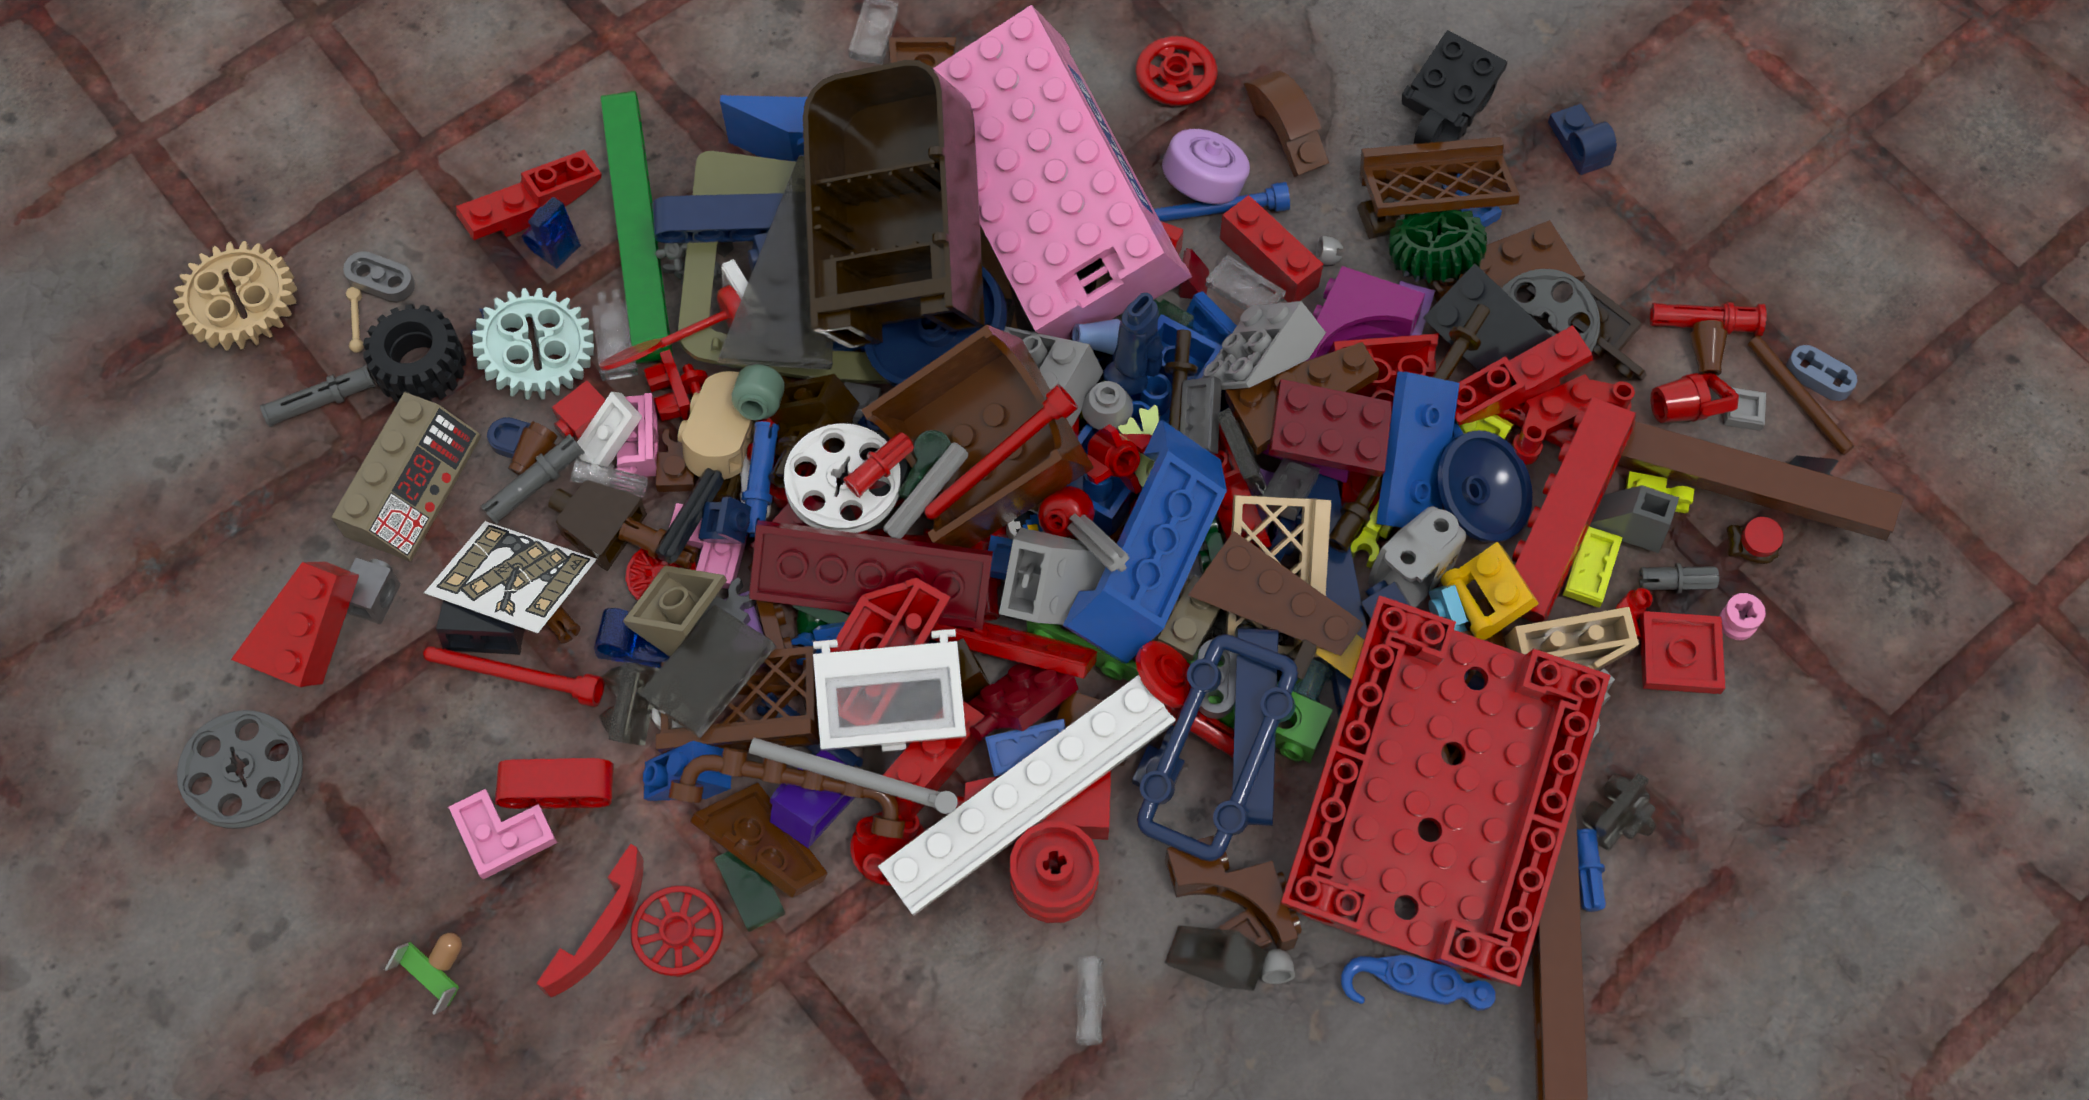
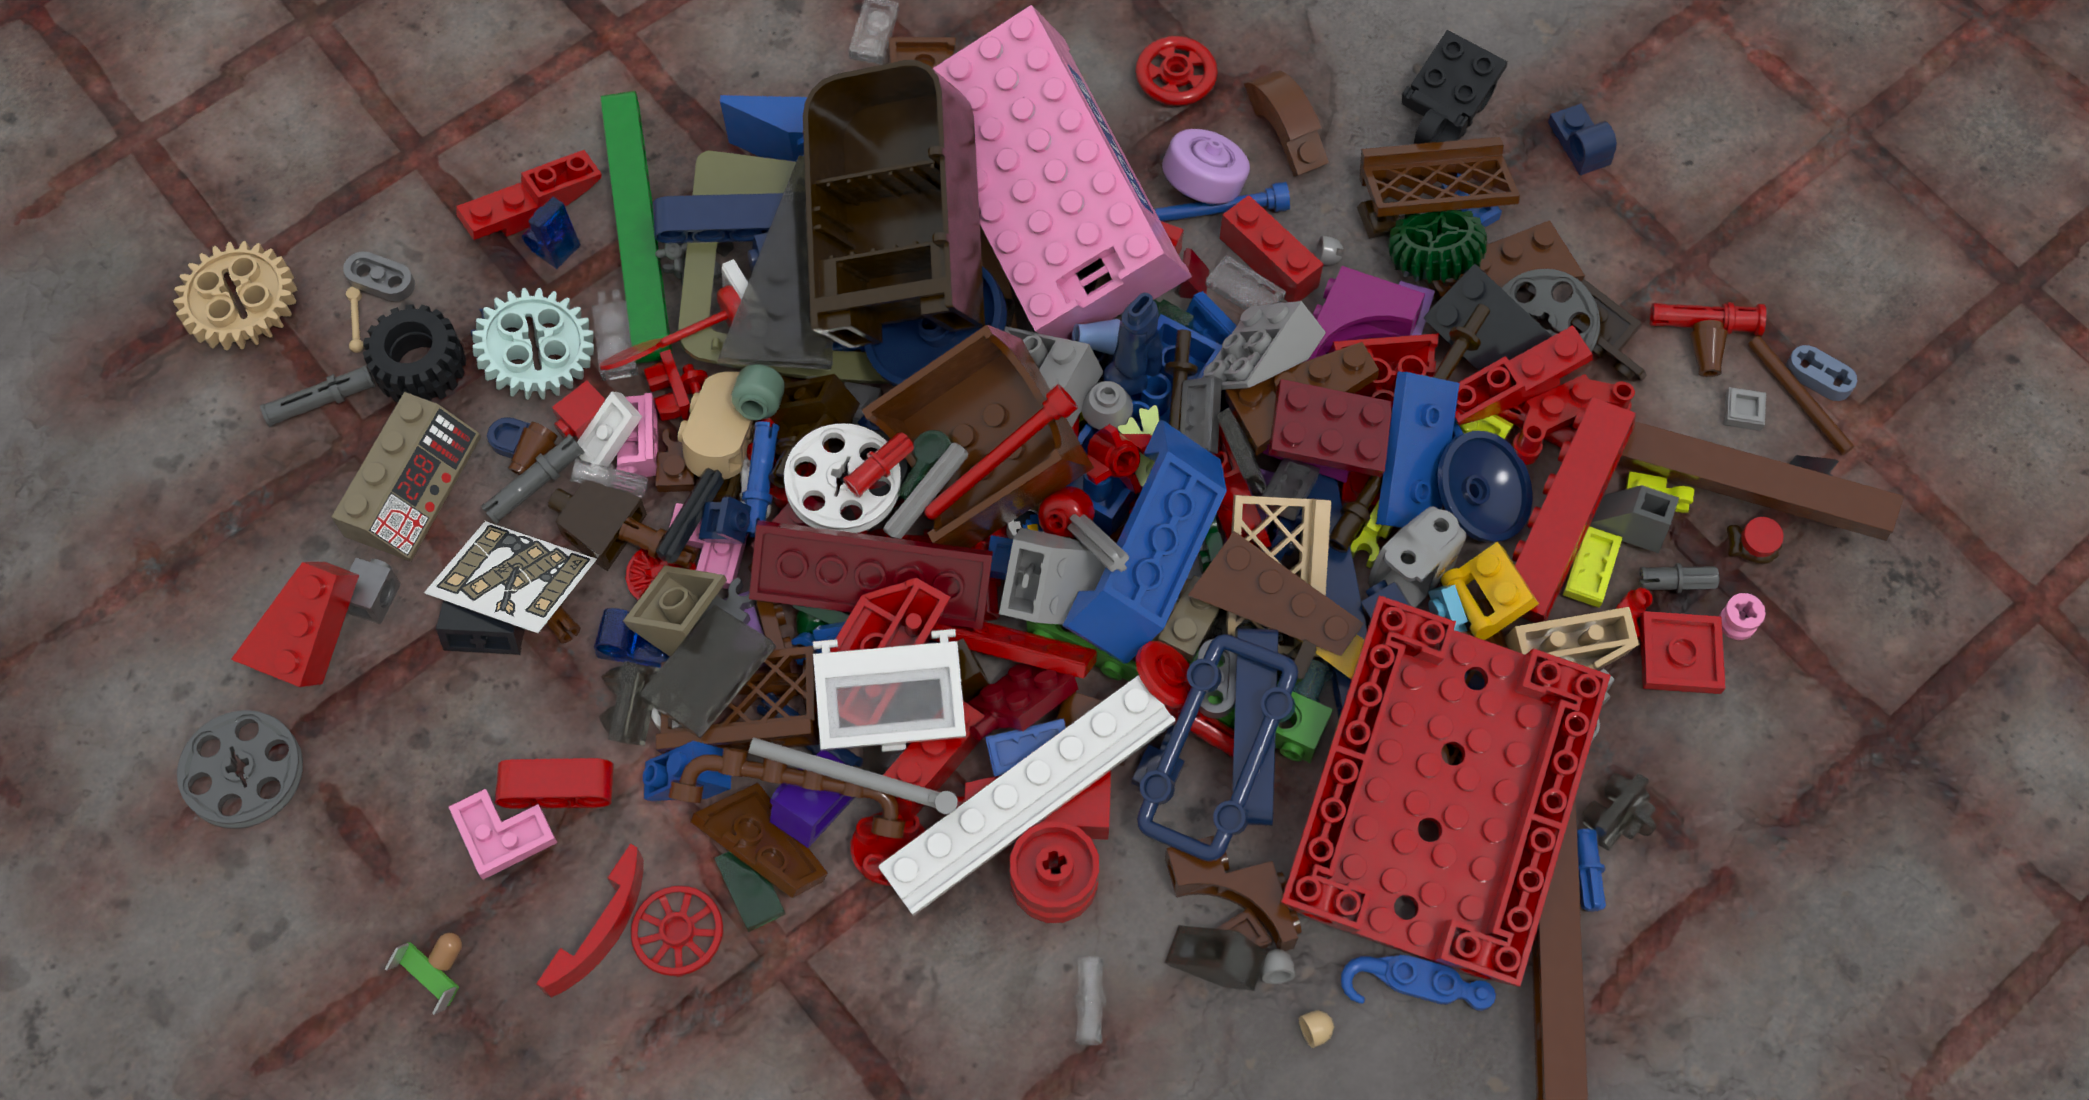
red piece [423,646,605,707] -> none
red piece [1650,373,1739,423] -> none
none -> tan hinge [1299,1010,1334,1048]

